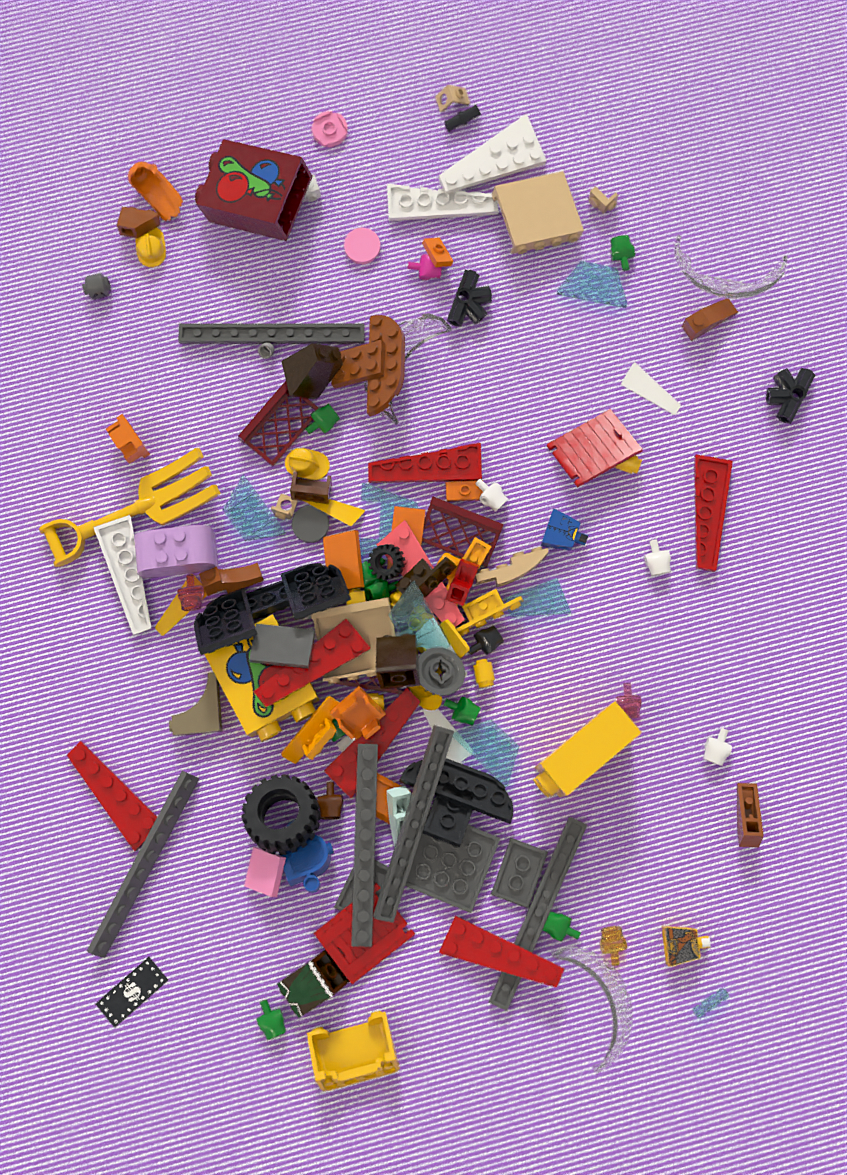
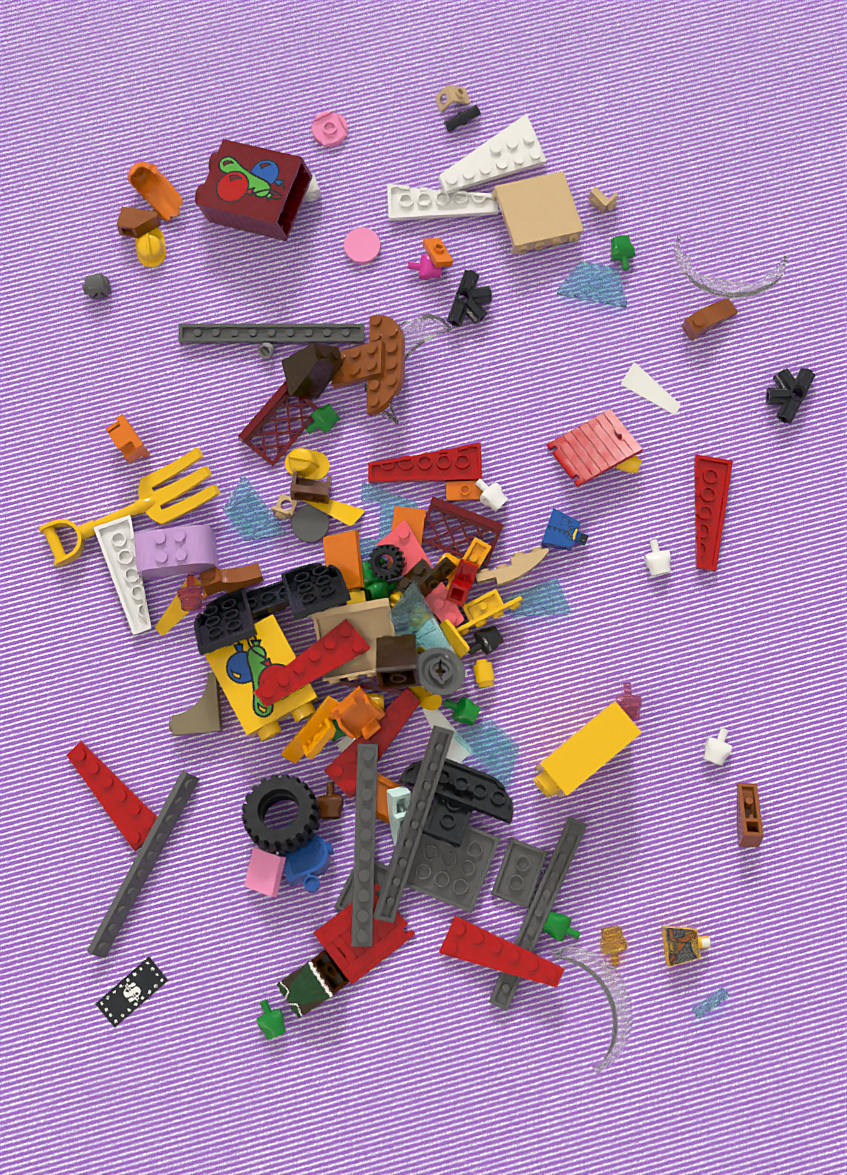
dark grey tile [249,624,315,669] -> none
yellow windscreen [307,1011,400,1091] -> none

